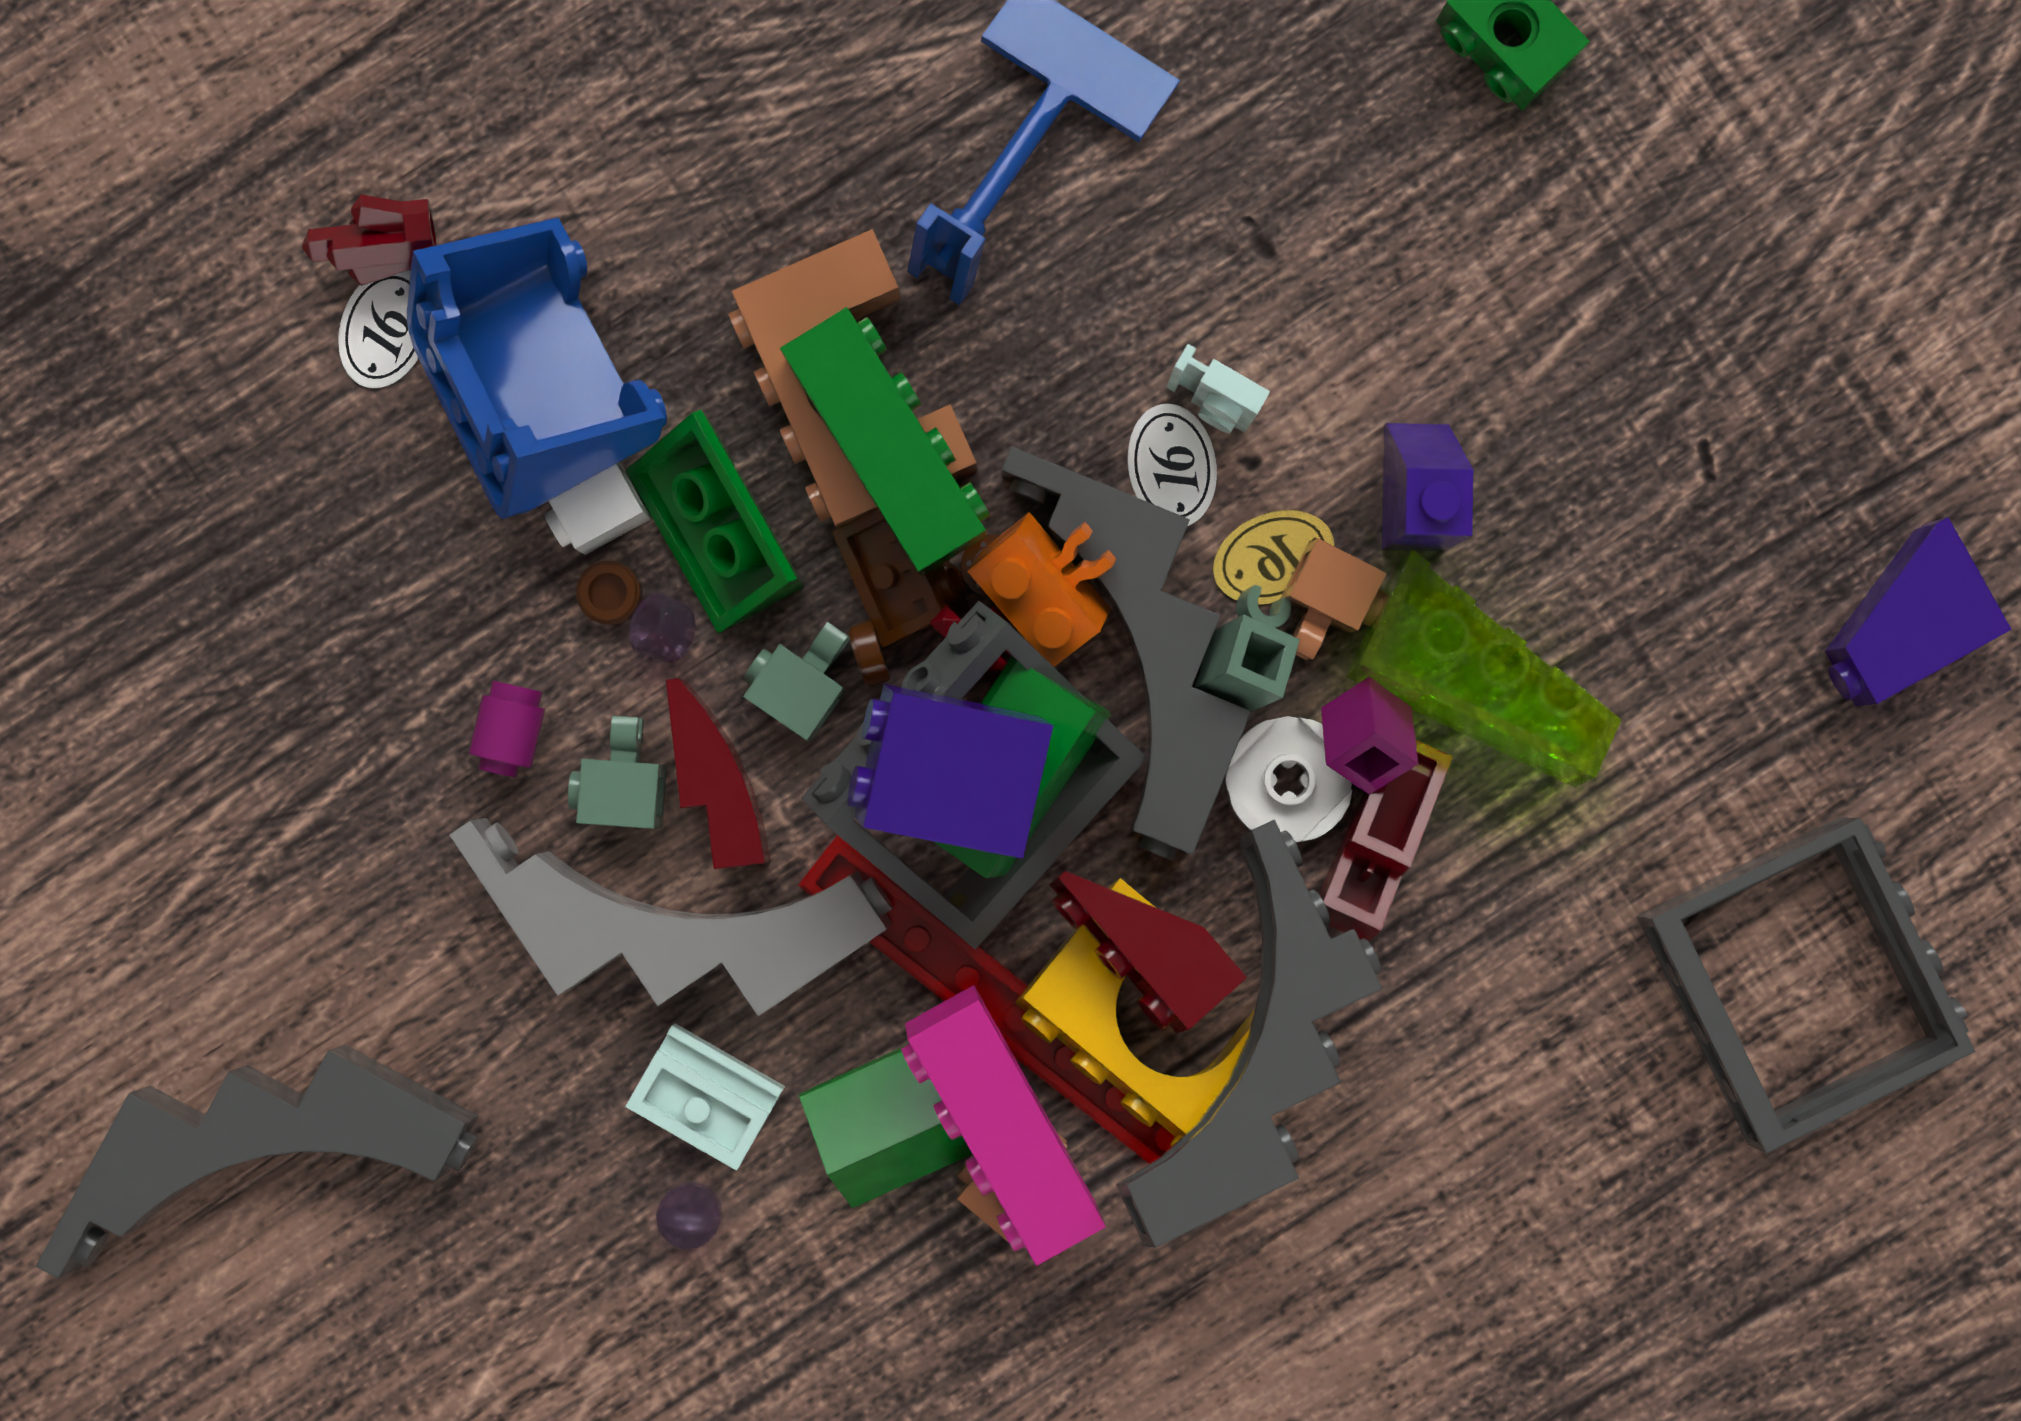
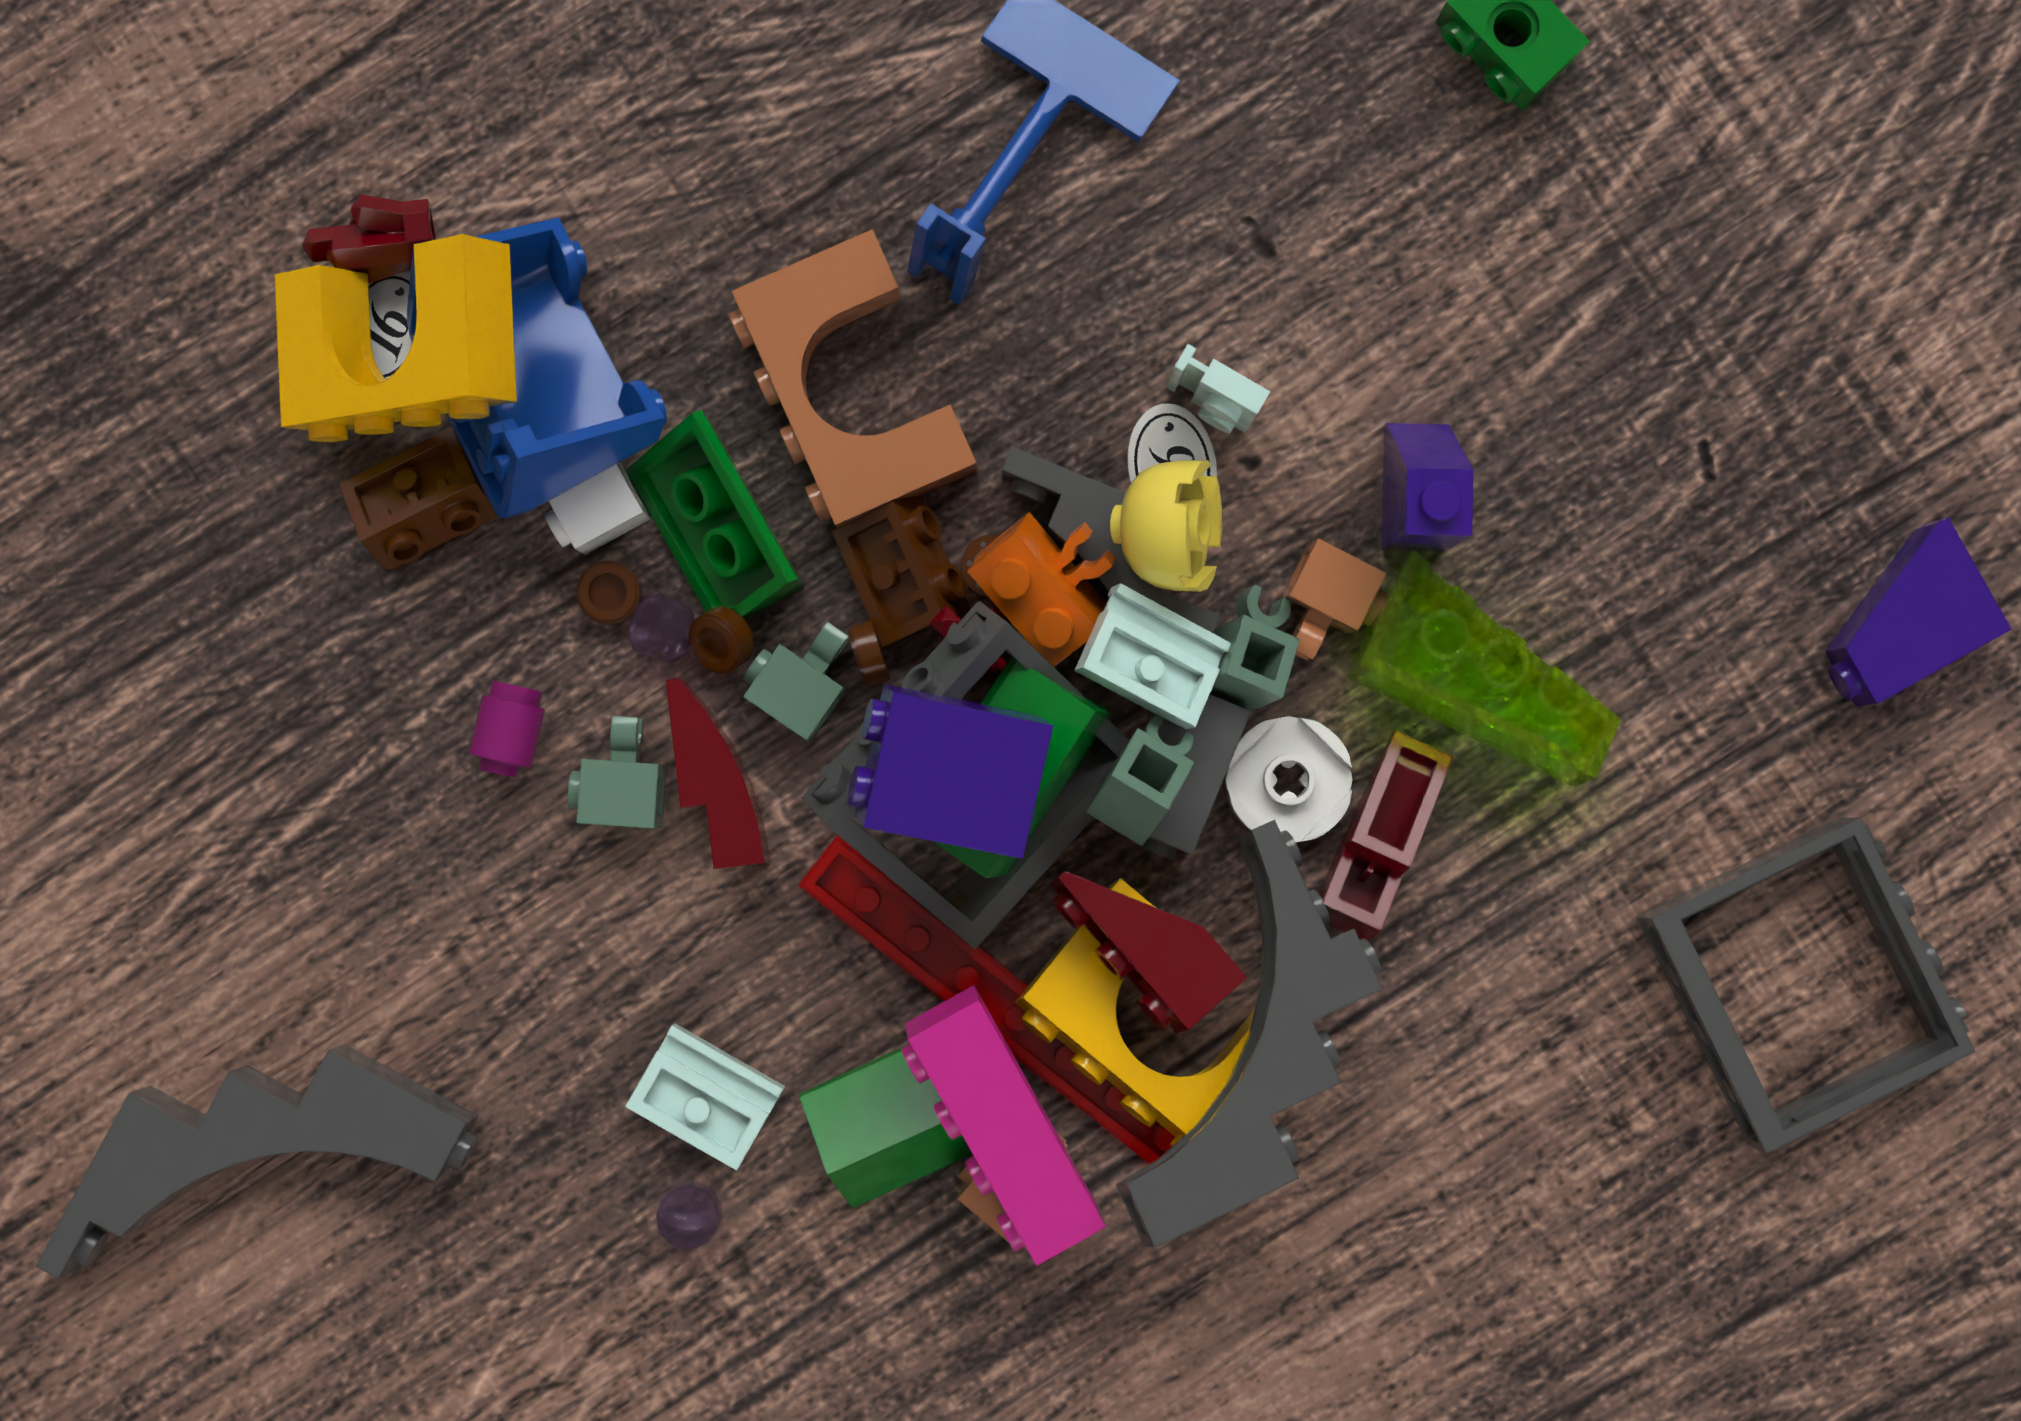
light grey arch [450,818,893,1016] -> none
green brick [780,307,990,577] -> none
clear yellow sticker [1213,510,1334,604] -> none
magenta brick [1321,676,1418,795] -> none
none -> yellow arch [275,234,517,442]
none -> reddish brown bracket [339,427,497,570]
none -> reddish brown tile [689,606,754,674]
none -> light aqua plate [1074,583,1231,730]
none -> sand green brick [1086,715,1195,846]
none -> light yellow cylinder [1110,460,1222,592]

